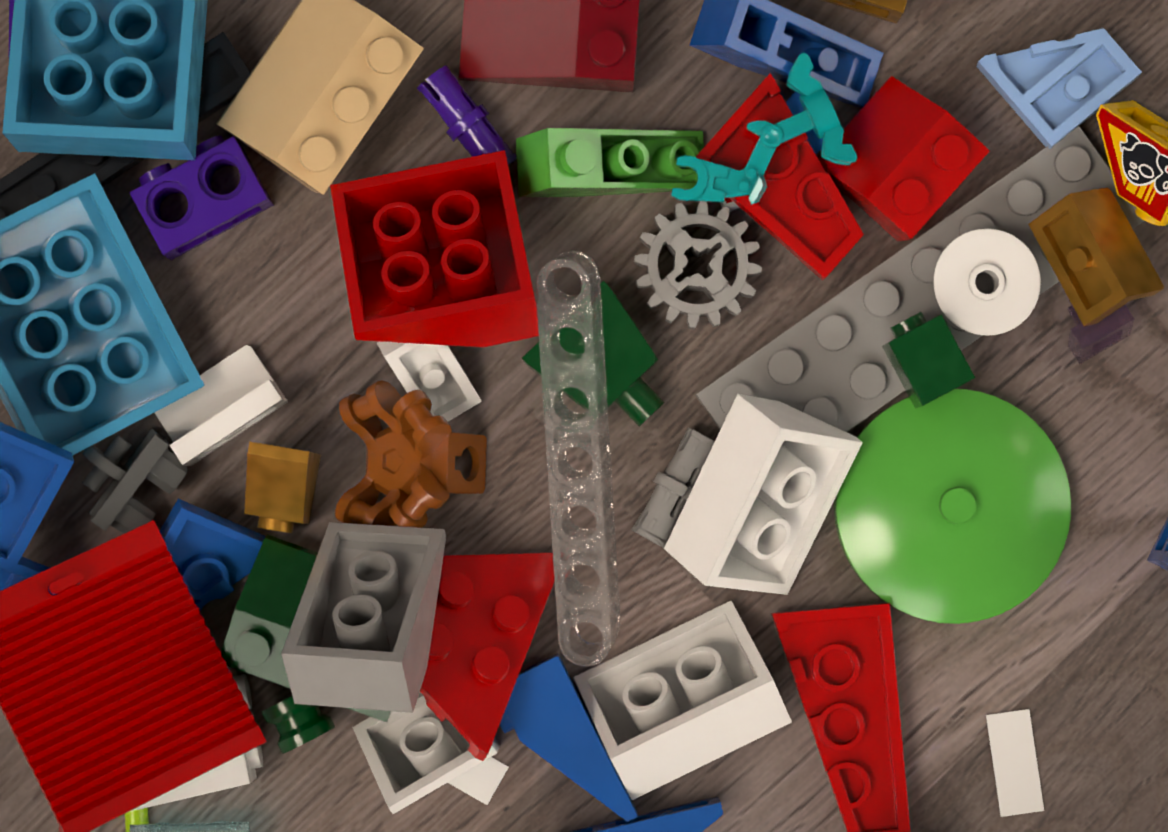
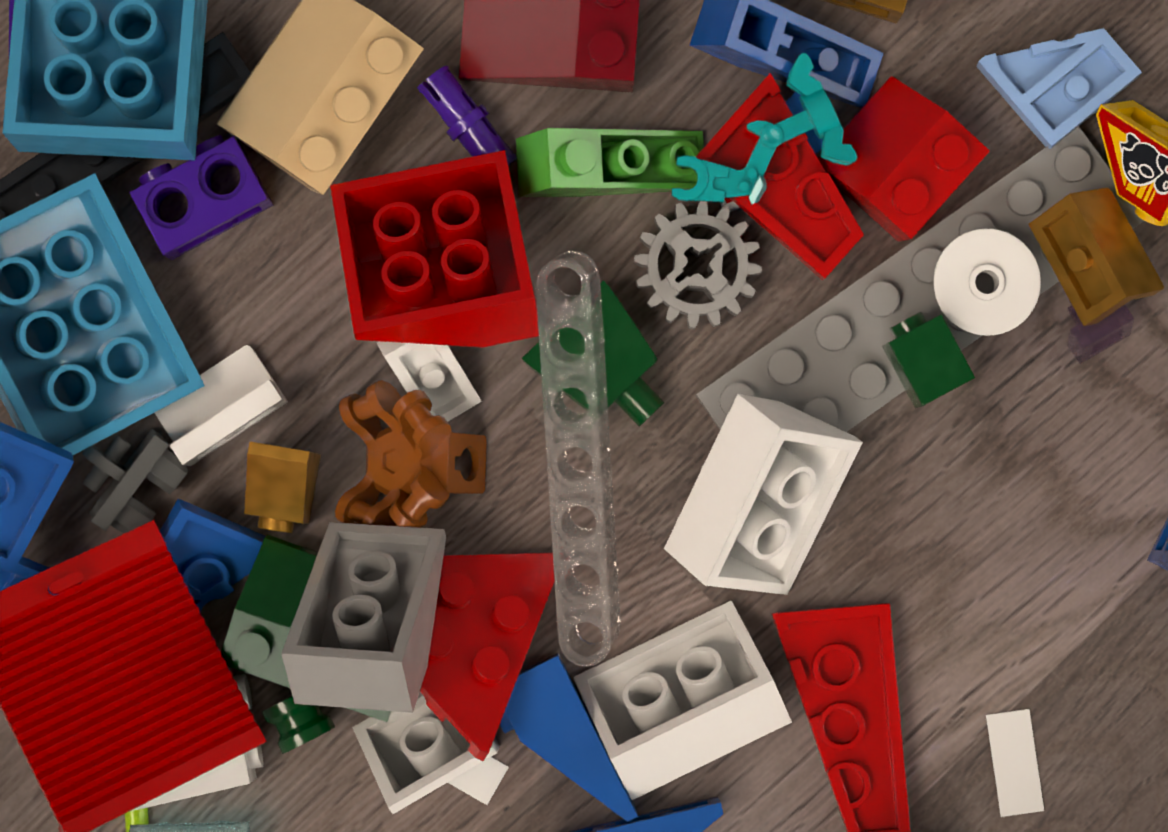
light grey pin [631,427,715,548] -> none
bright green dish [834,389,1071,624] -> none

